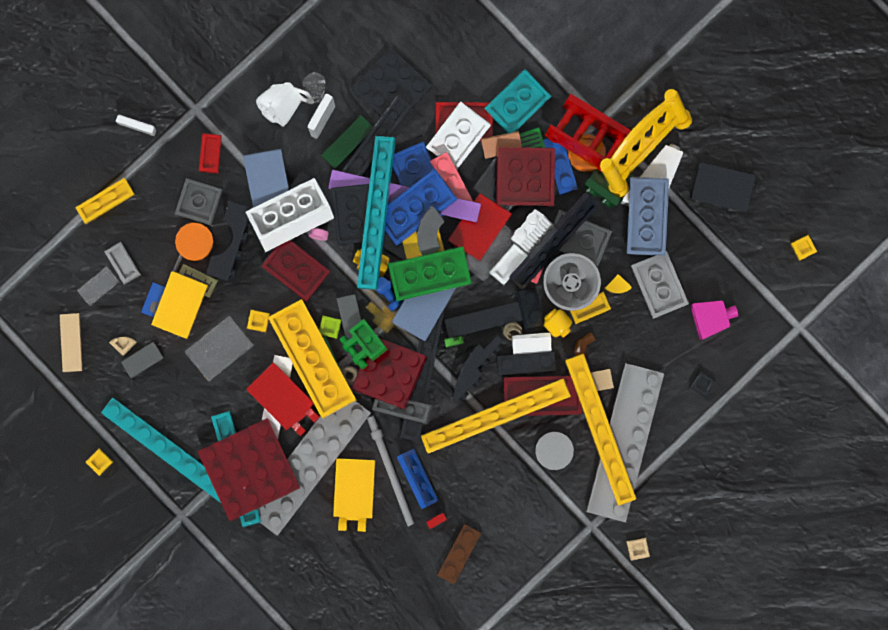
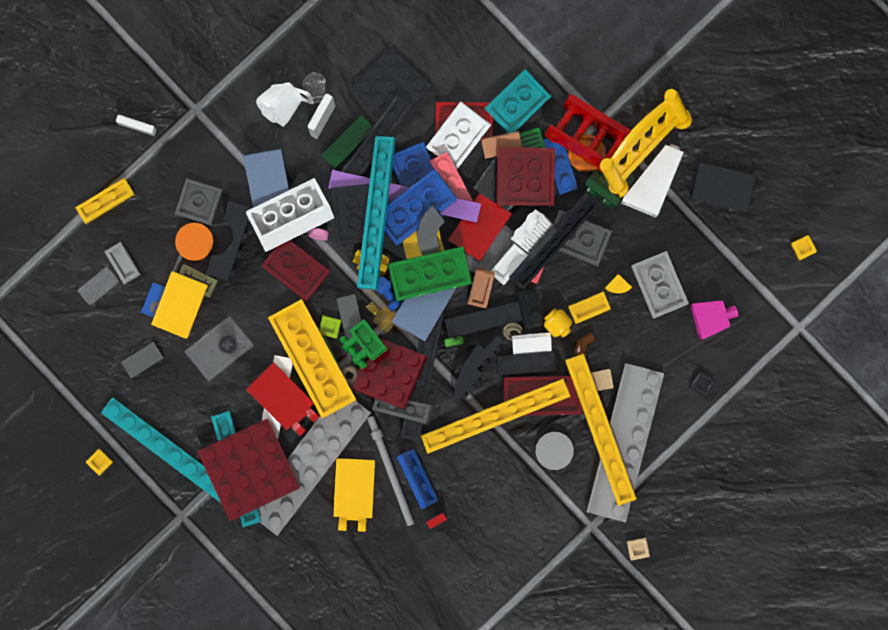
tan tile [60,313,83,372] -> none
tan tile [109,337,137,356] -> none
red tile [199,133,222,174] -> none
yellow tile [247,310,270,332] -> none
reddish brown plate [437,524,481,584] -> none
light grey piece [543,253,601,311] -> none
sand blue tile [627,177,669,256] -> none
none -> black bush [219,336,237,353]
none -> nougat tile [468,267,495,308]

